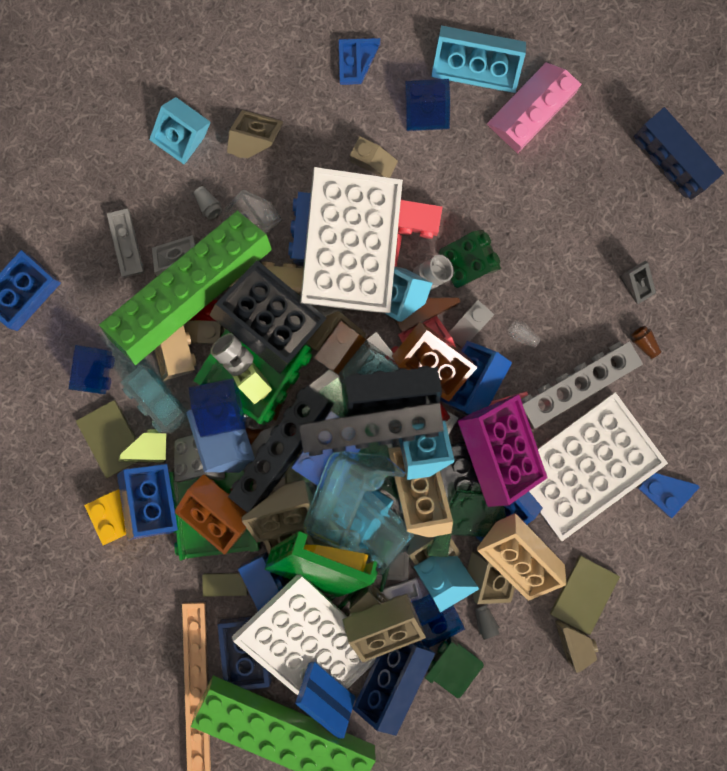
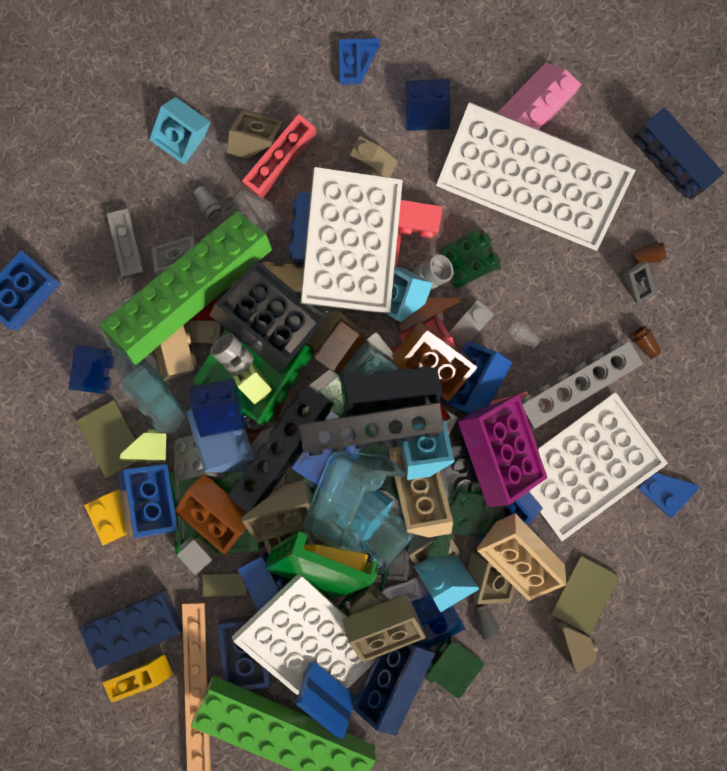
medium azure slope [431,25,526,93] -> none
none -> dark blue brick [79,589,183,669]
none -> yellow slope [103,654,174,703]
none -> light grey brick [177,535,218,575]
none -> coral brick [242,114,317,200]
none -> white plate [436,102,636,251]
none -> reddish brown cone [632,241,667,264]

